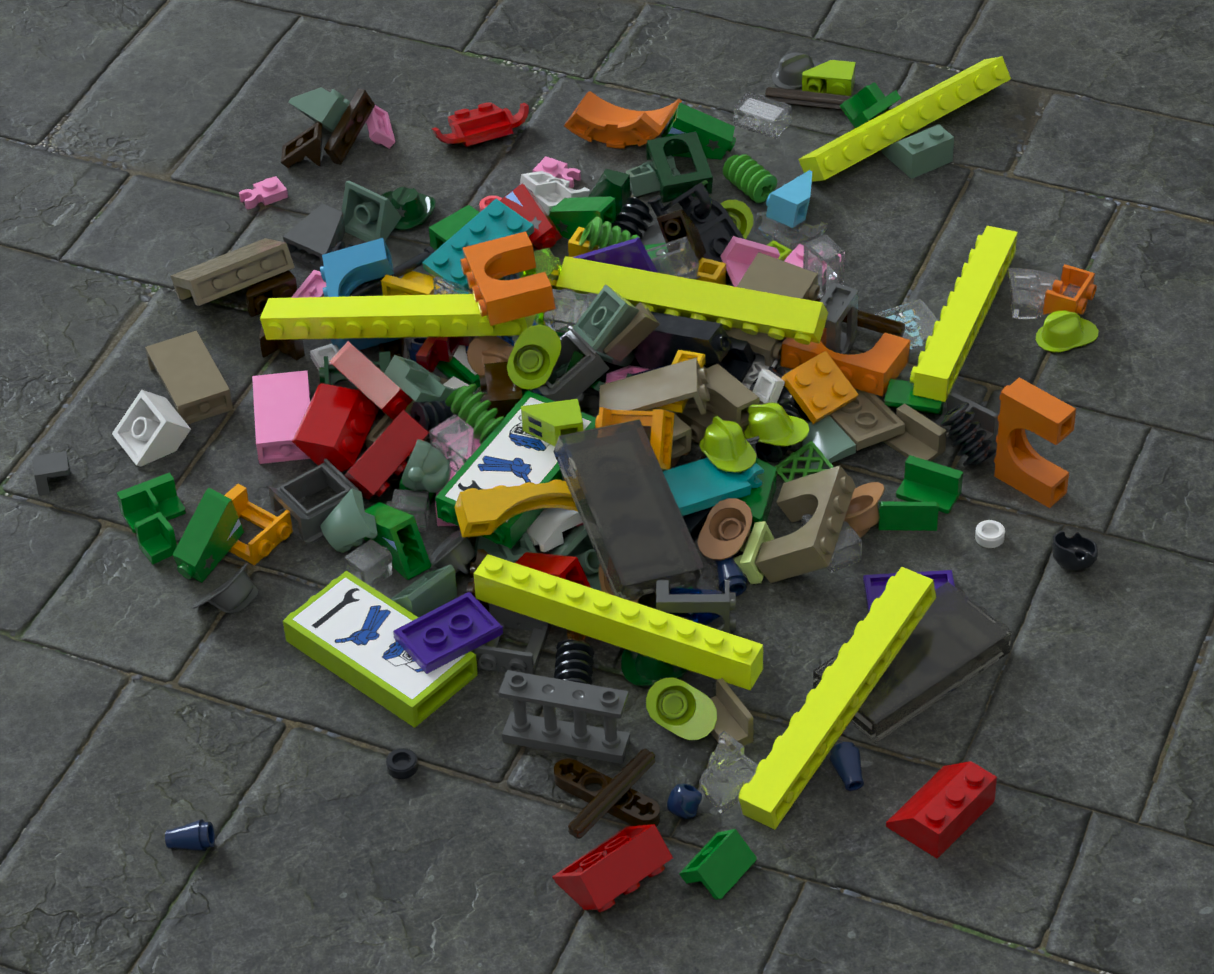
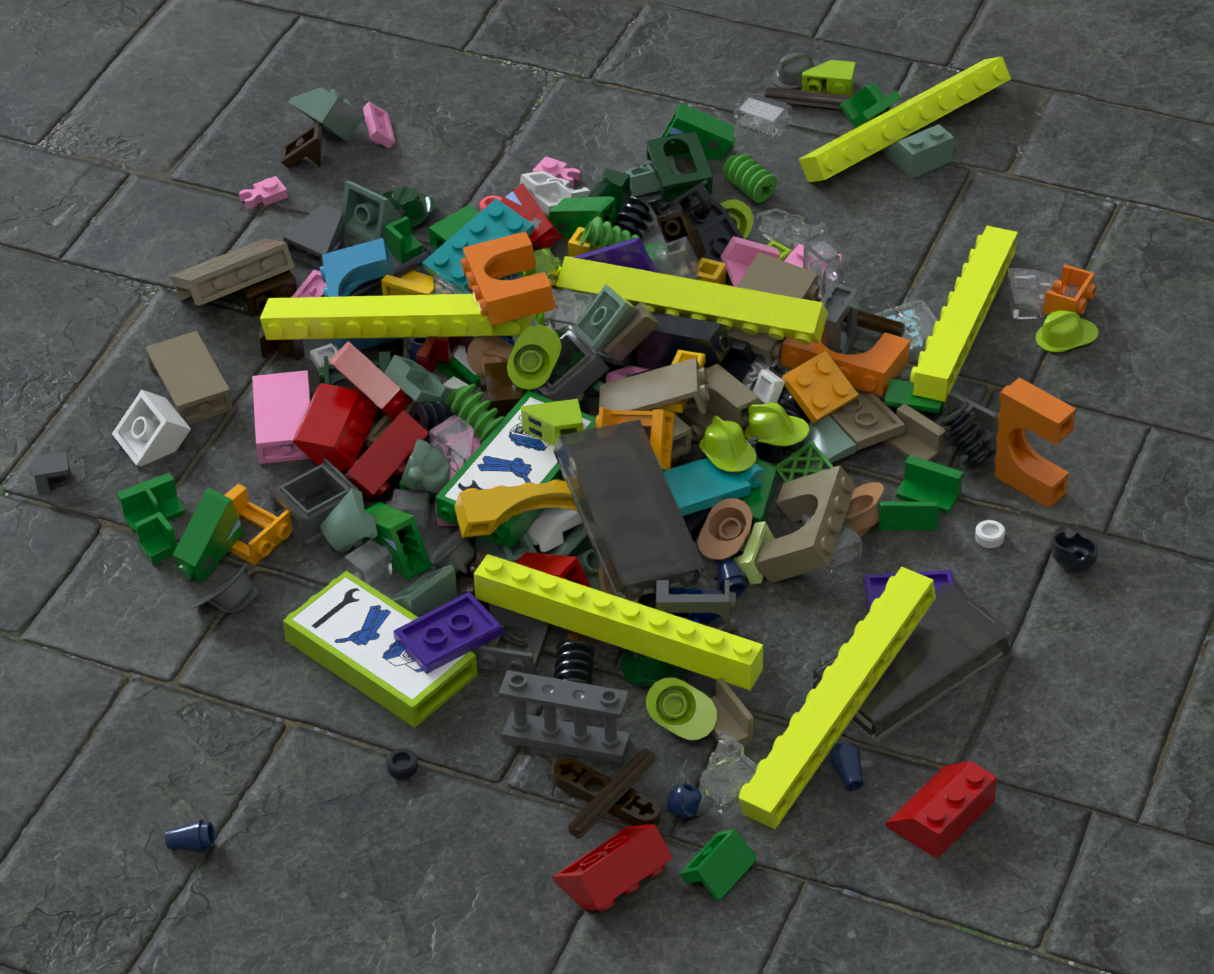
dark brown tile [324,88,375,165] -> none
red plate [431,102,529,146] -> none
orange panel [564,91,682,149] -> none
medium azure slope [766,170,813,228] -> none
none -> green panel [385,216,424,263]

